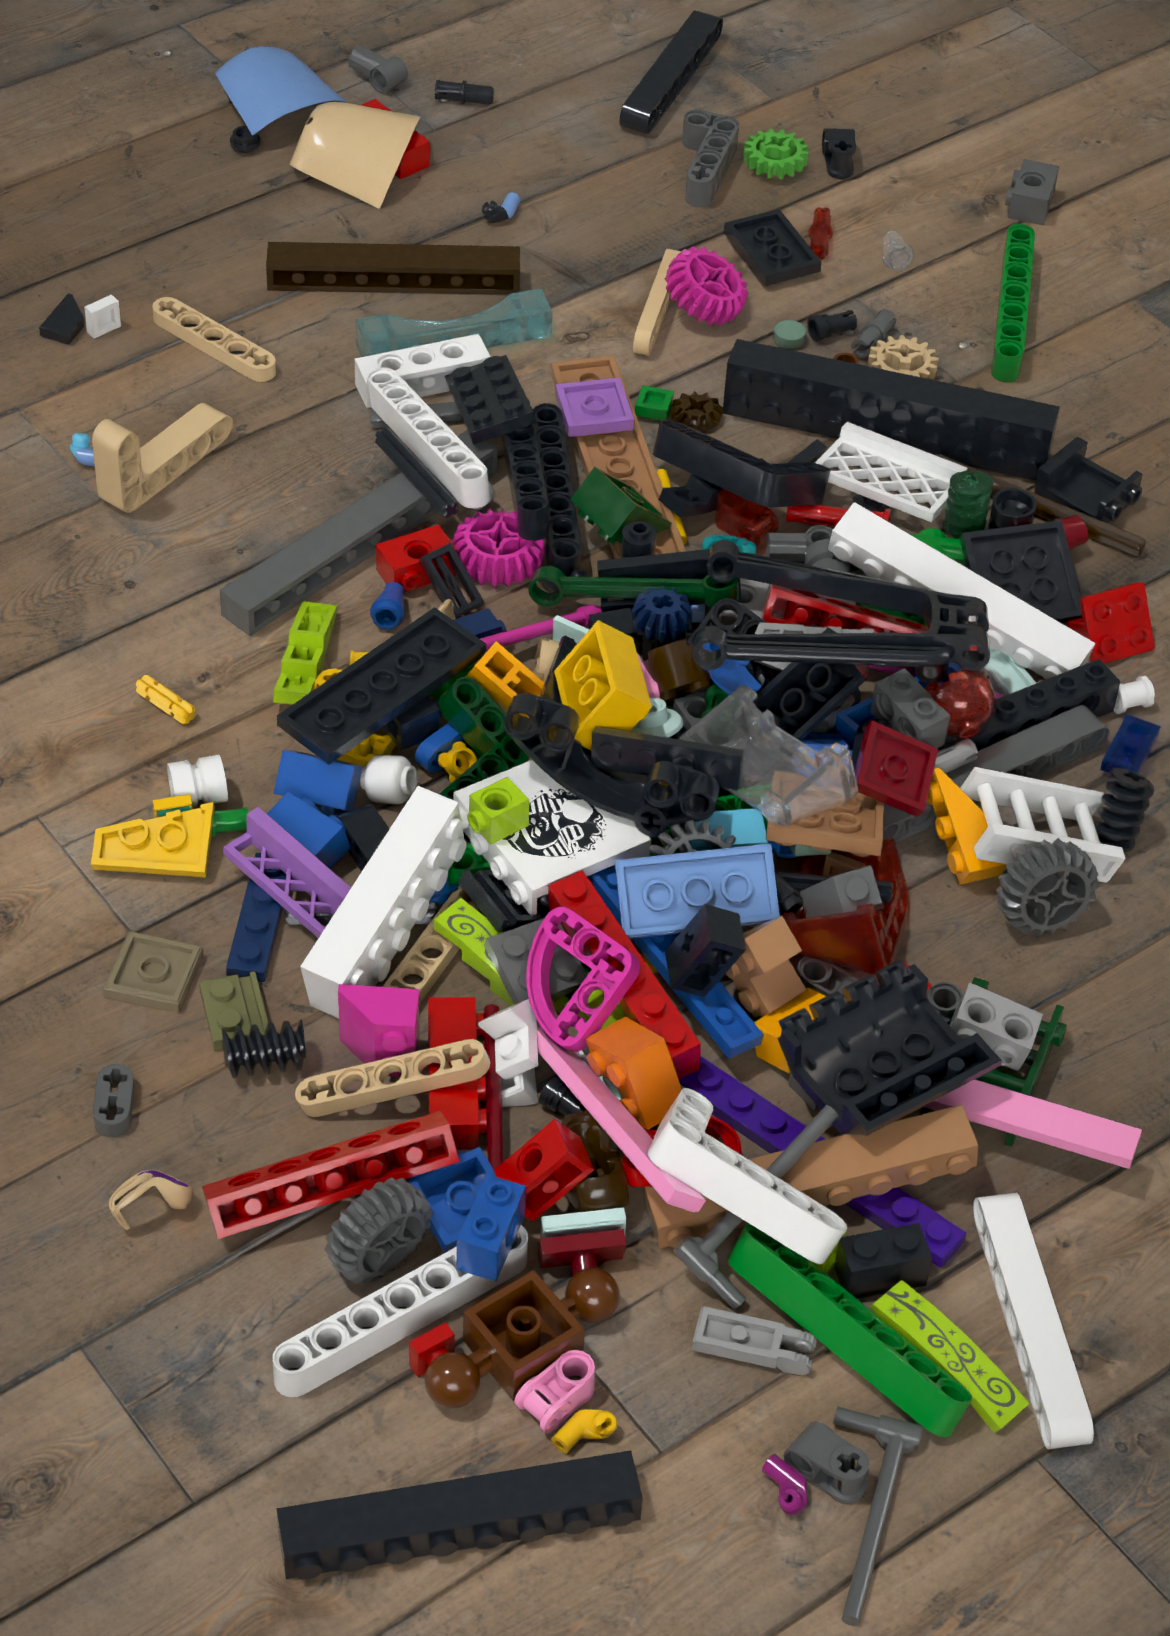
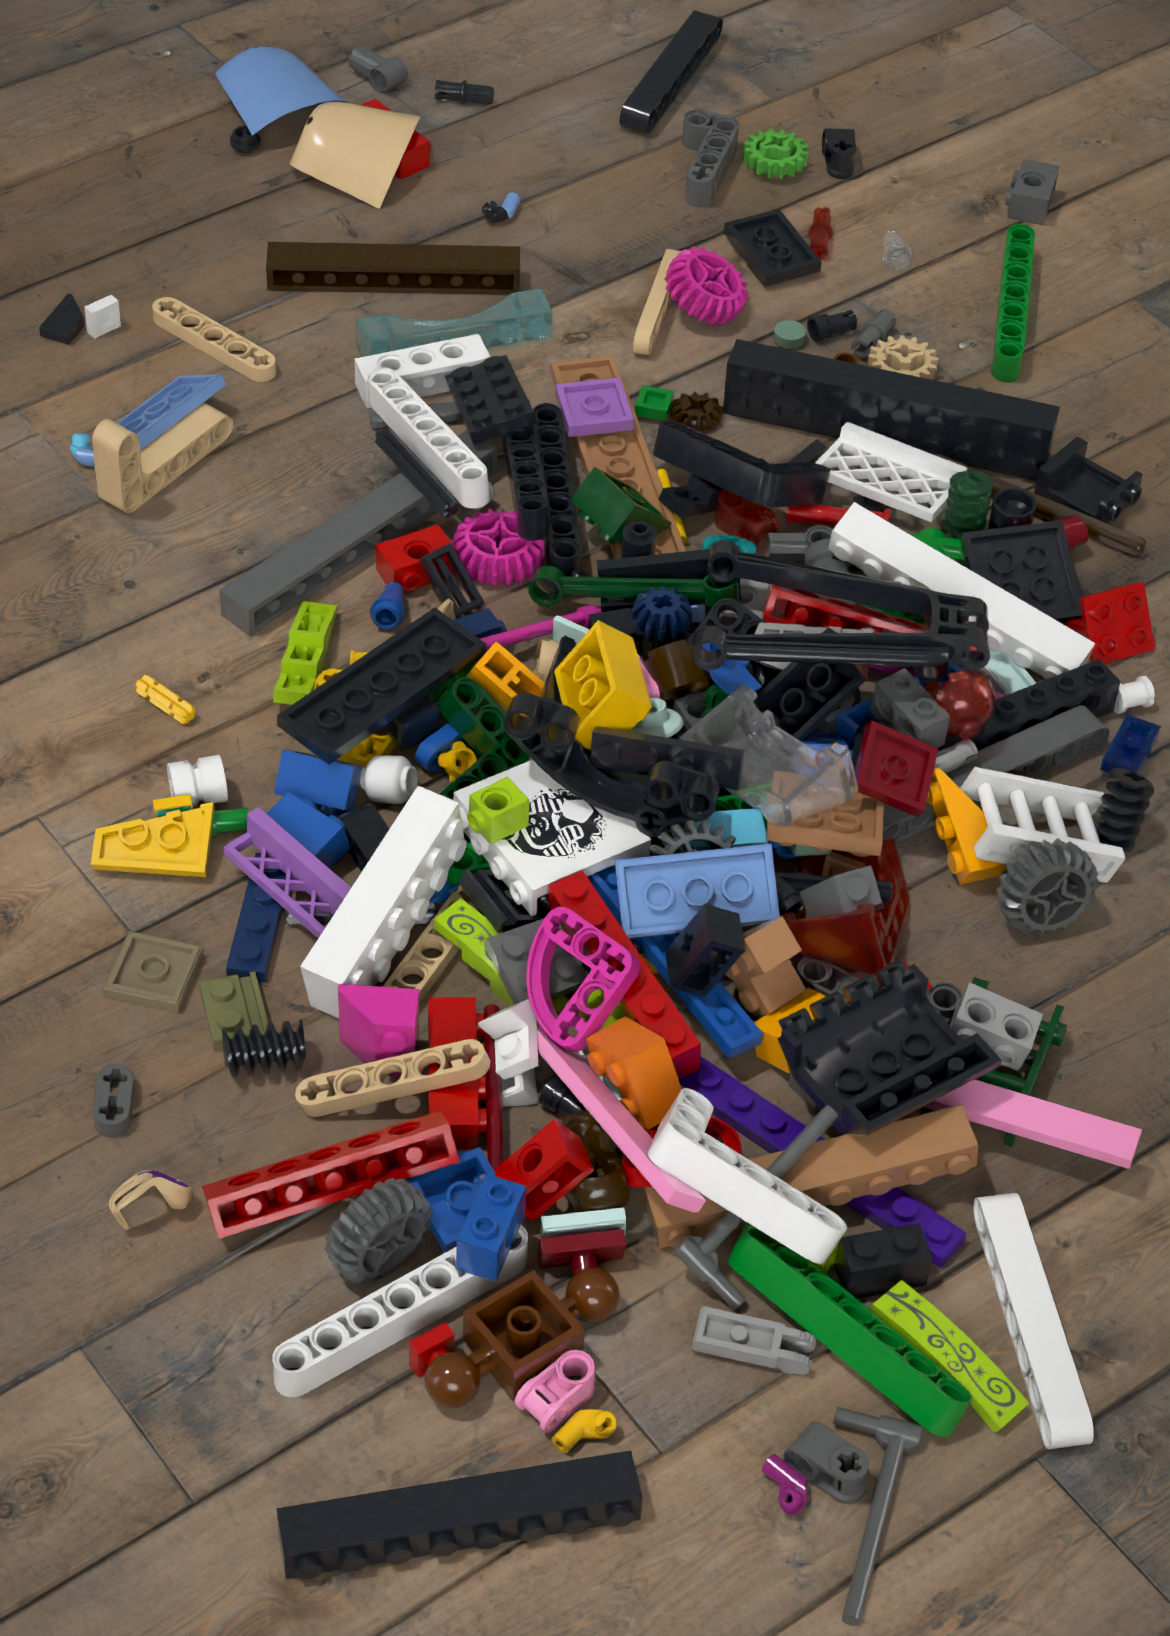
none -> medium blue tile [91,374,226,450]

